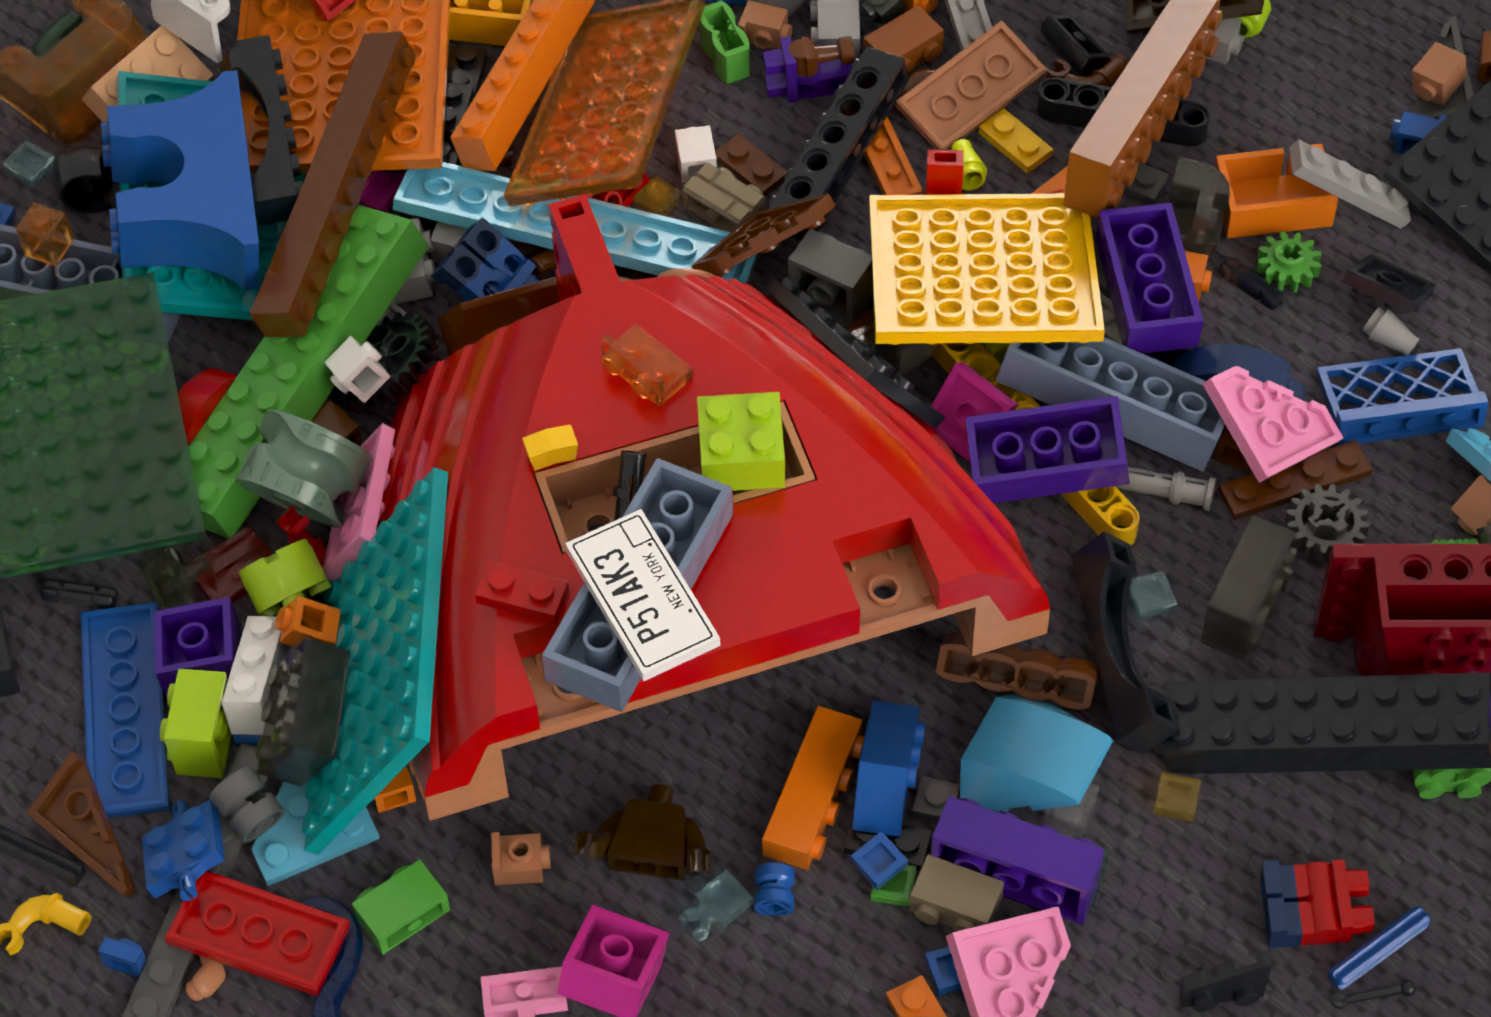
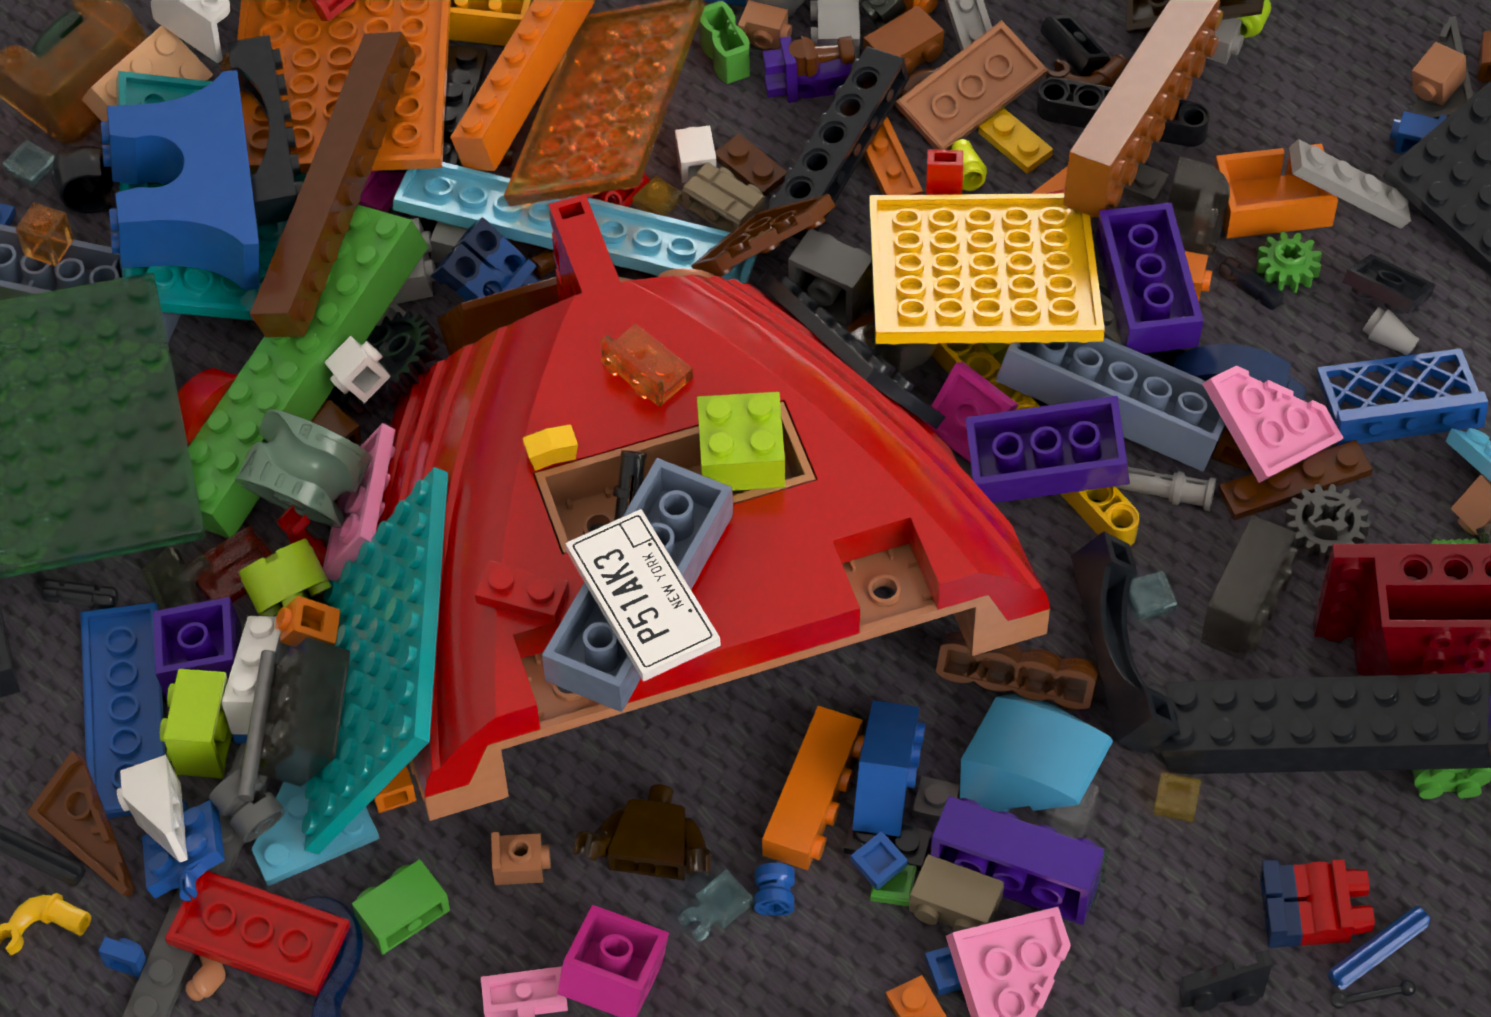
none -> white slope [117,755,188,862]
none -> flat silver bar [237,650,277,802]

